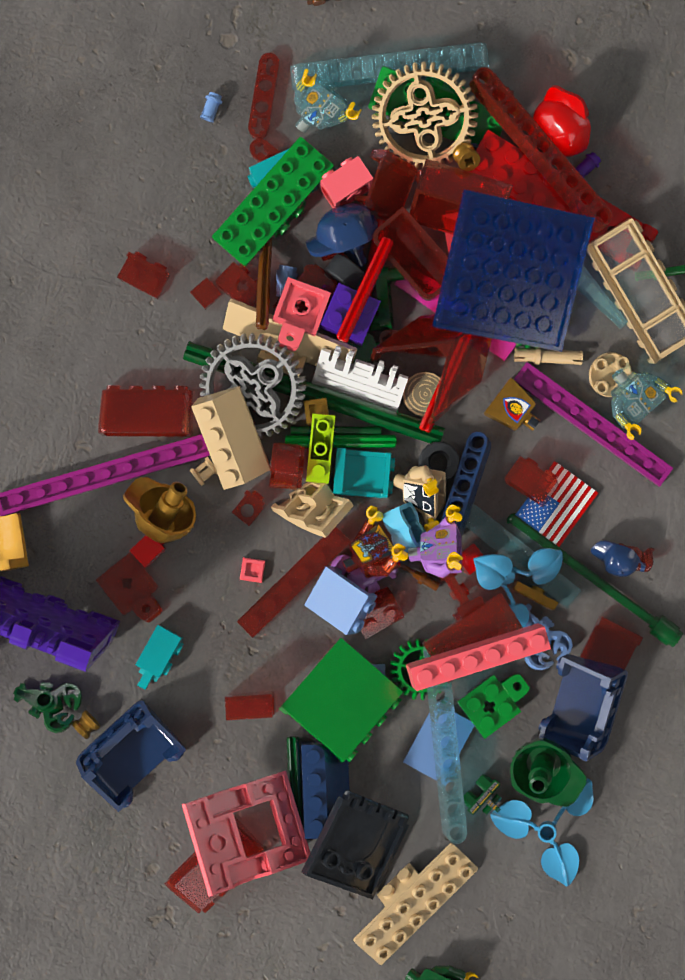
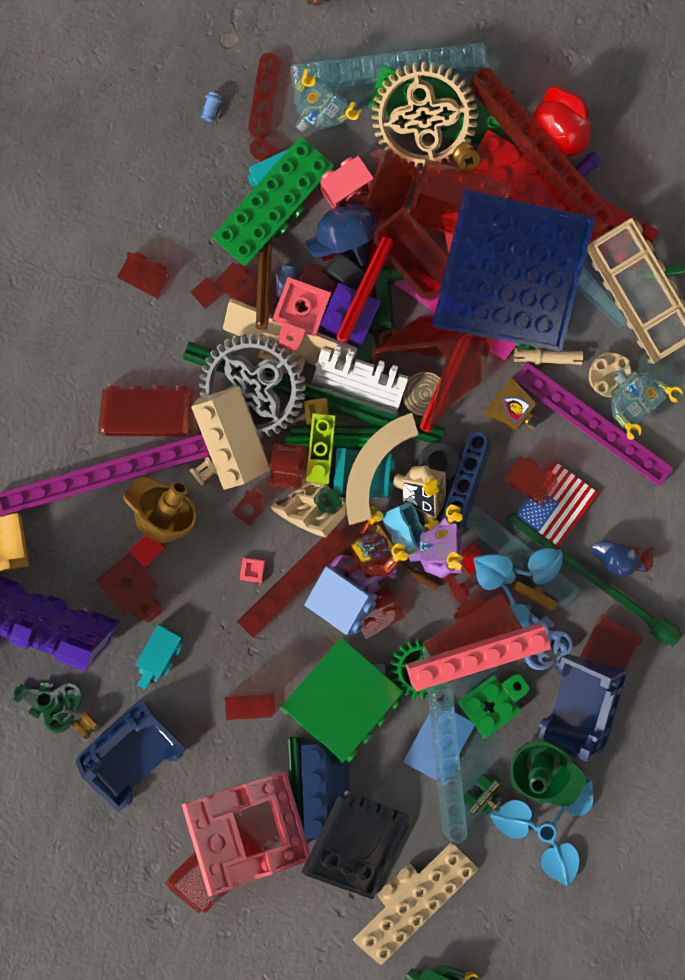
none -> dark green plant [313,488,342,515]
none -> tan tile [346,413,418,525]

